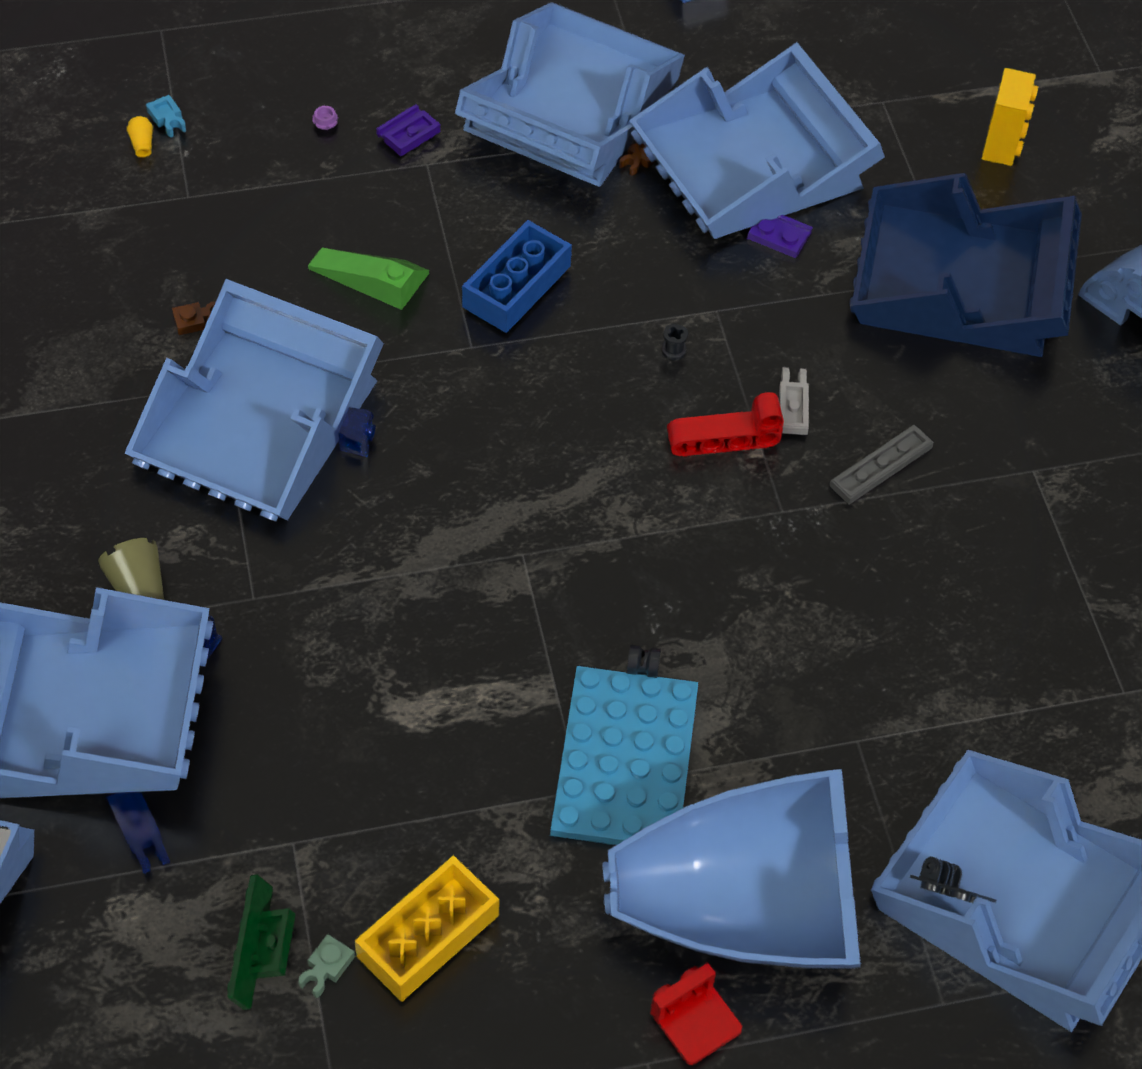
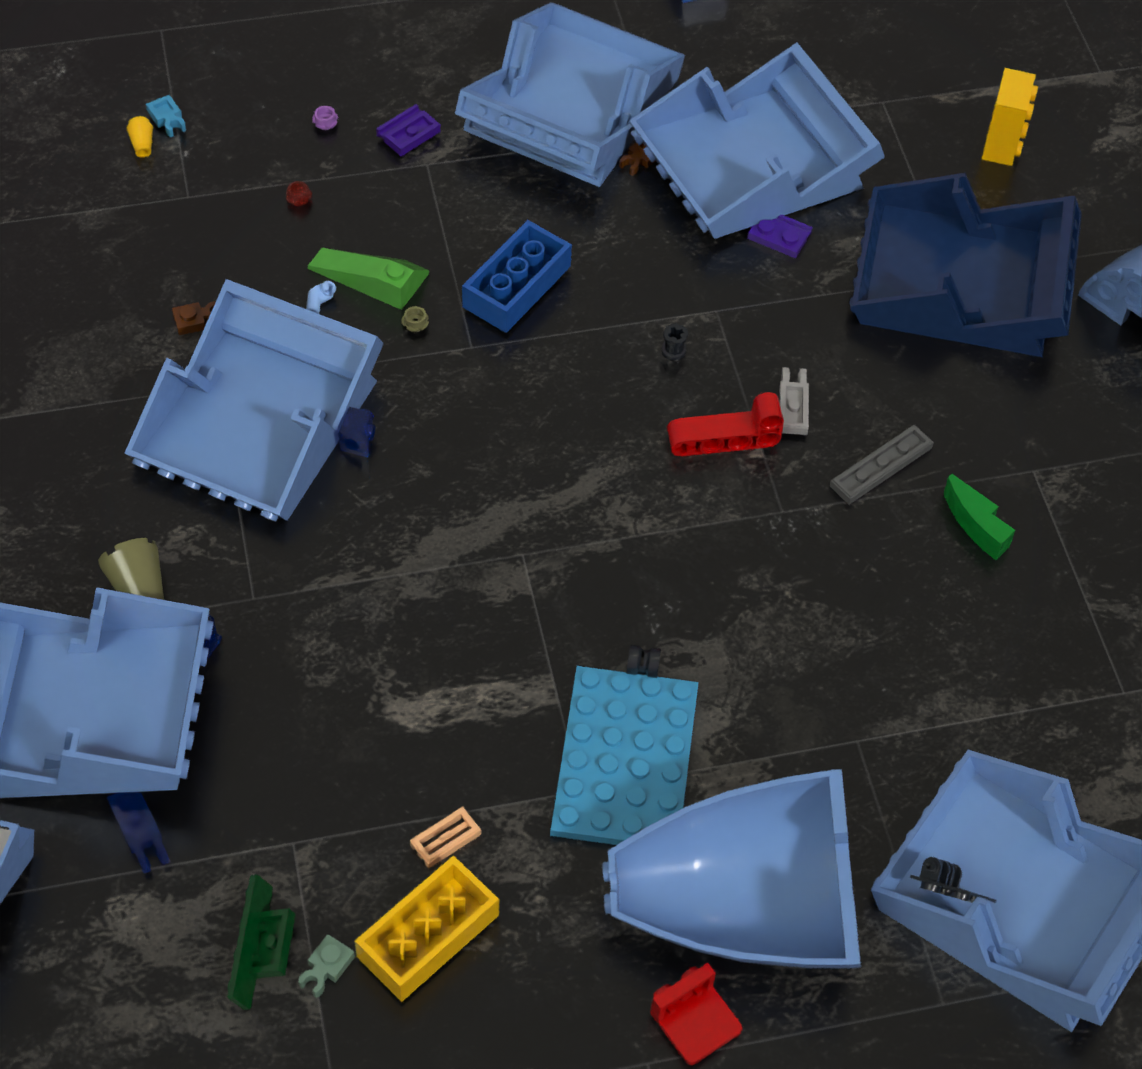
none -> clear red plate [286,181,312,206]
none -> light blue arm [306,281,336,314]
none -> olive plate [402,306,429,332]
none -> light nougat tile [410,806,481,869]
none -> green slope [943,474,1015,560]

